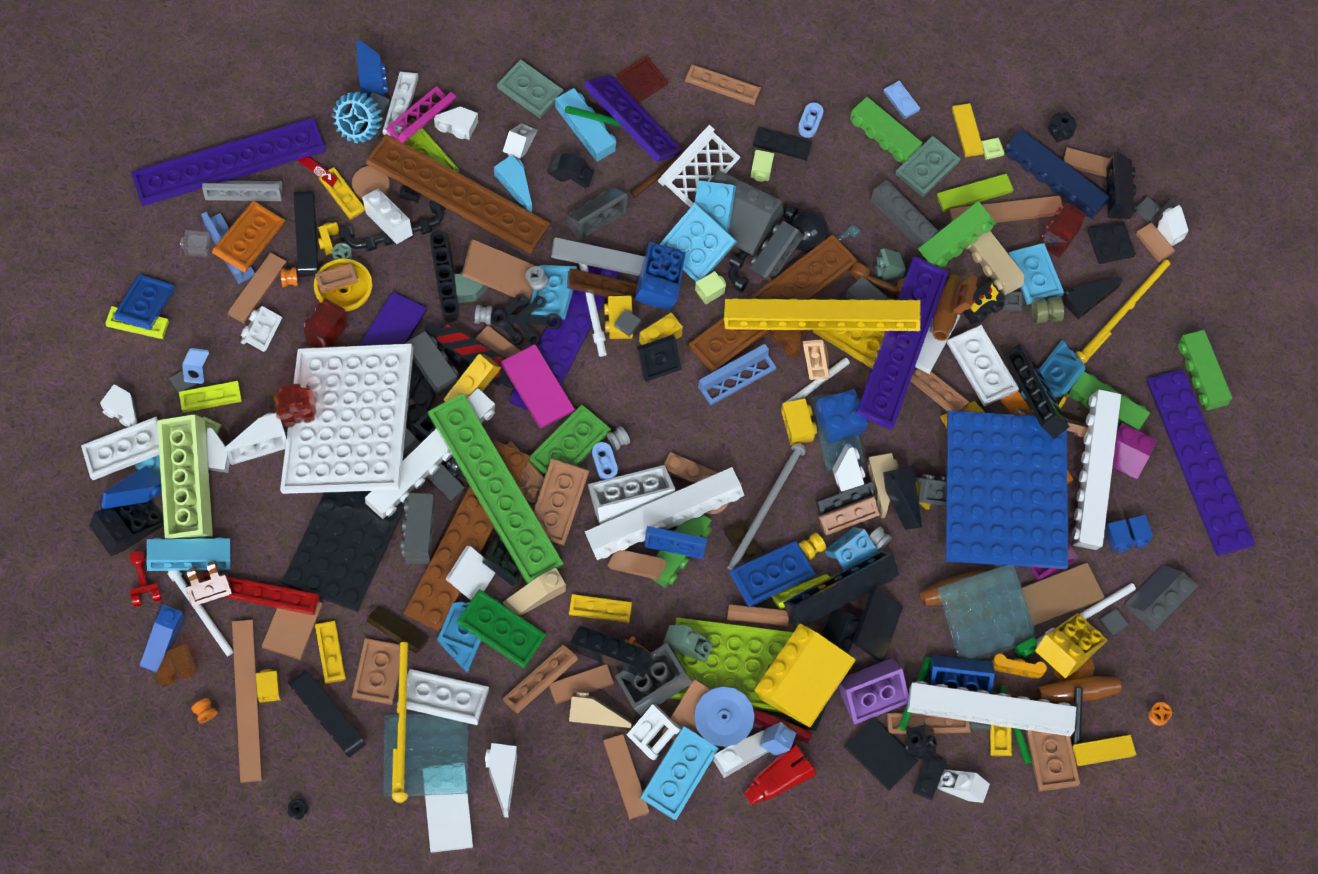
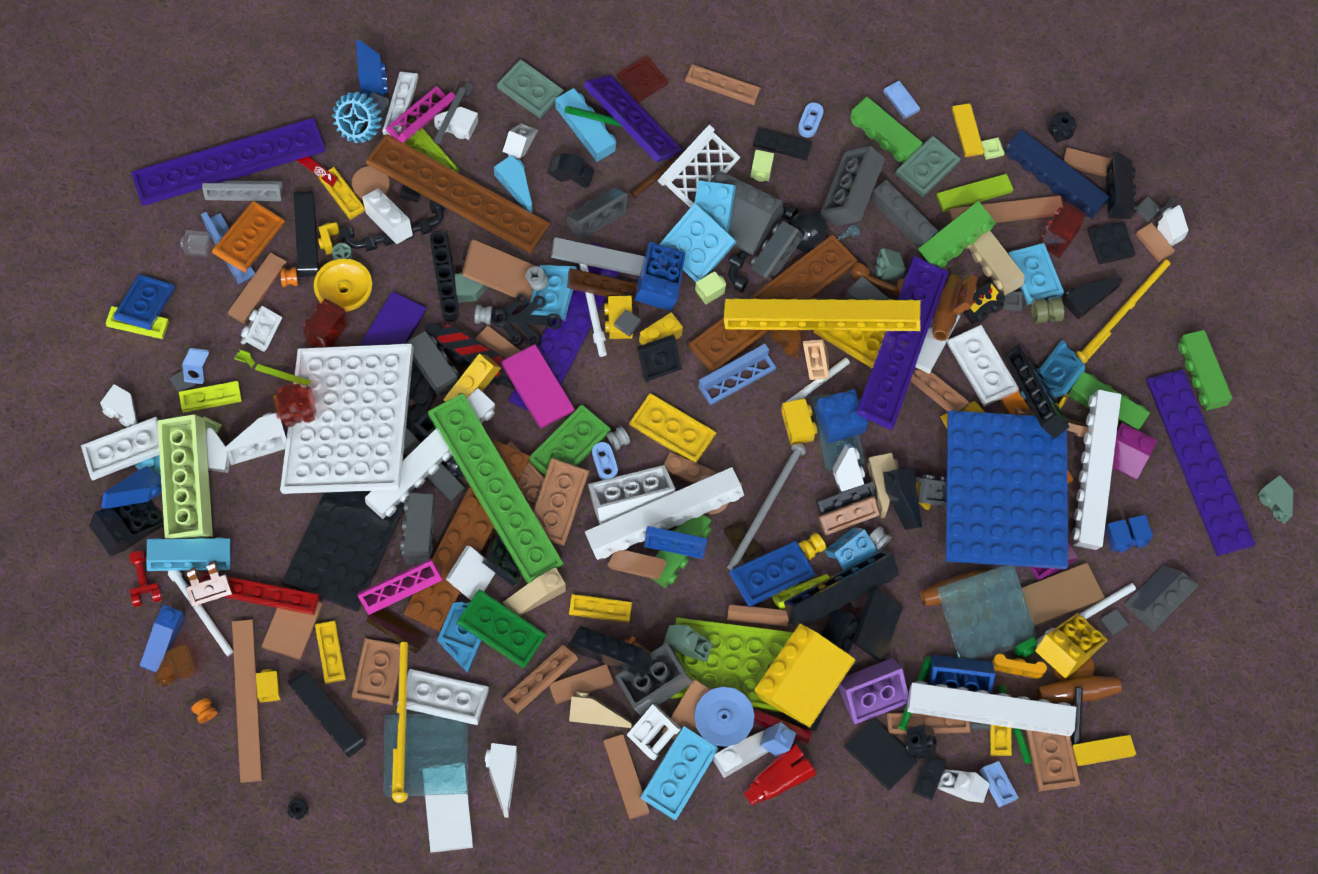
nougat tile [315,263,358,293] -> none
orange wheel [1148,702,1172,726] -> none
none -> lime piece [234,350,312,386]
none -> dark pink fence [357,558,442,615]
none -> dark grey piece [433,82,473,144]
none -> yellow tile [629,393,716,463]
none -> dark grey brick [820,146,885,226]
none -> light blue plate [979,761,1018,807]
none -> sand green slope [1258,475,1293,524]

